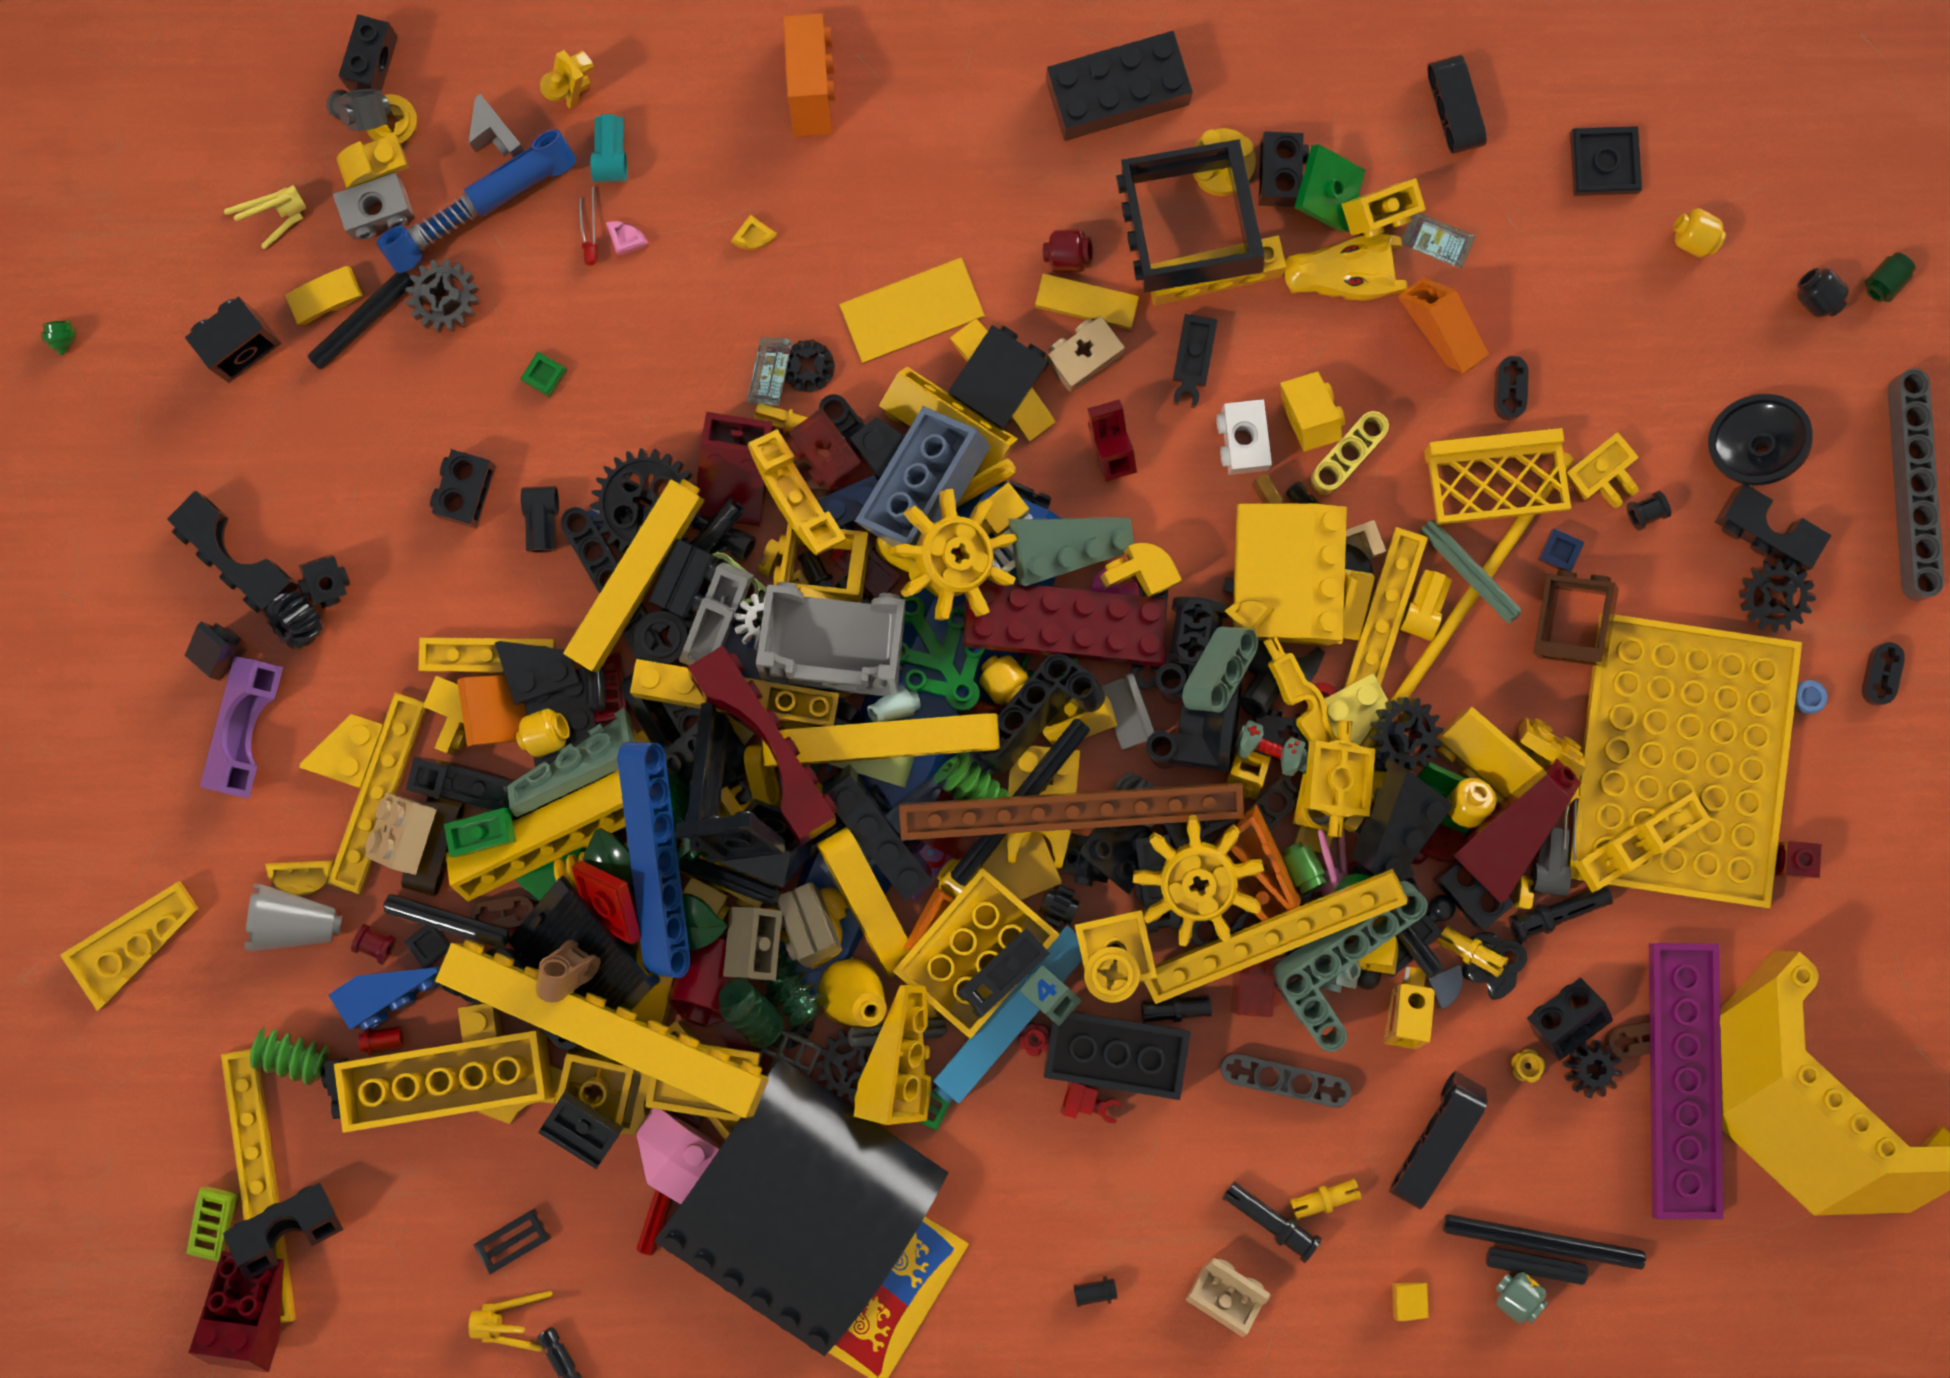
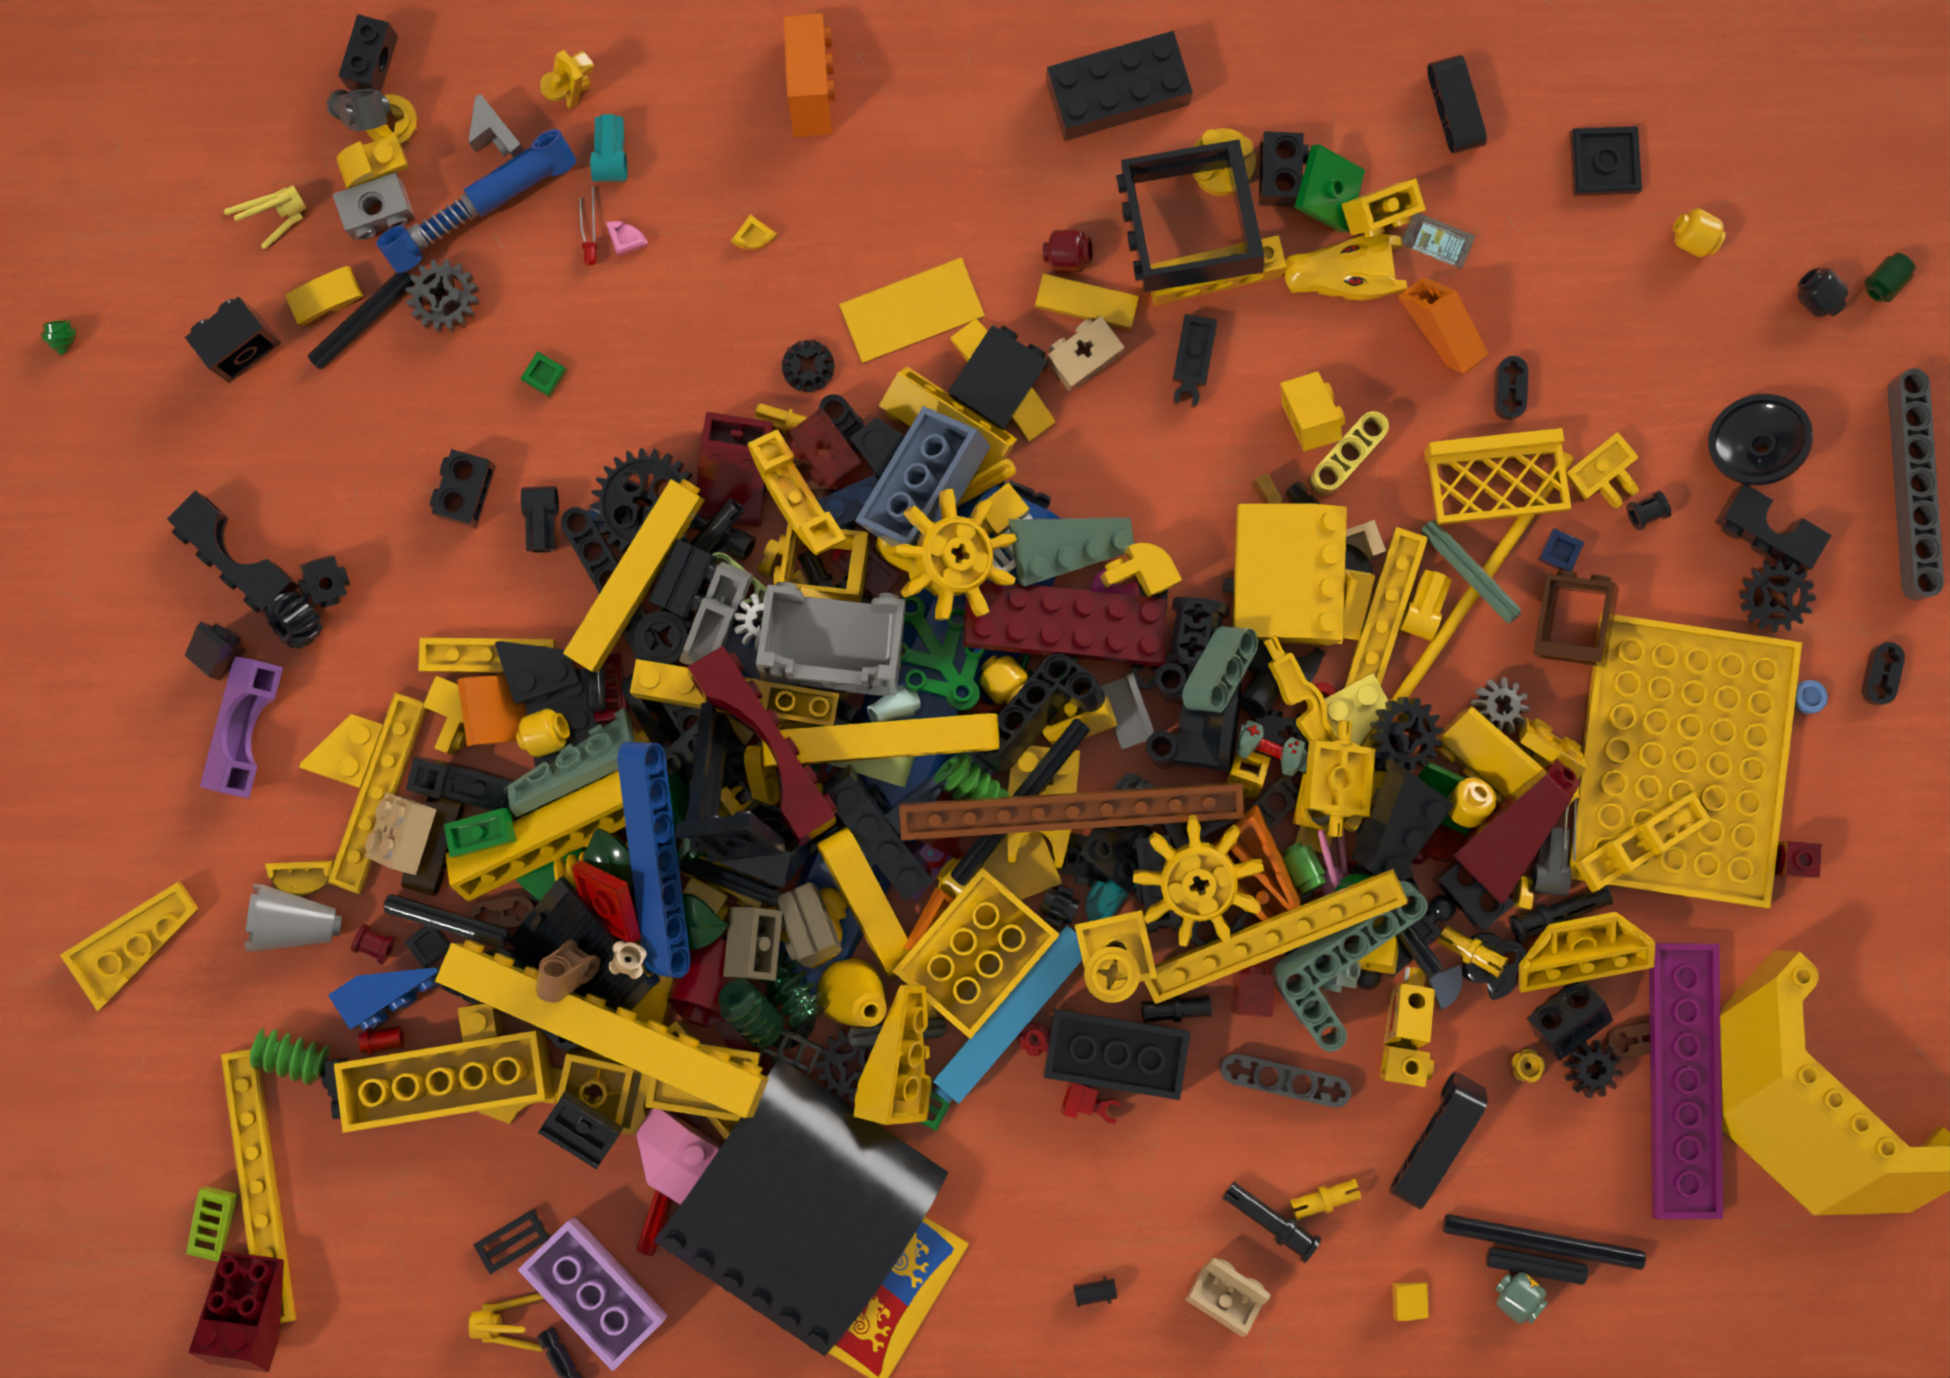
black arch [223,1183,344,1281] -> none
clear light blue tile [747,337,793,406] -> none
black plate [956,928,1050,1019] -> none
sand green brick [1019,965,1082,1026] -> none
dark red brick [1087,399,1137,482] -> none
white brick [1216,399,1272,475] -> none
yellow tile [1225,601,1274,631] -> none
none -> lavender brick [518,1216,668,1371]
none -> tan plate [608,941,647,979]
none -> teal tile [1085,878,1137,921]
none -> yellow brick [1379,1044,1434,1087]
none -> light grey gear [1471,678,1530,734]
none -> yellow wedge [1519,912,1655,993]

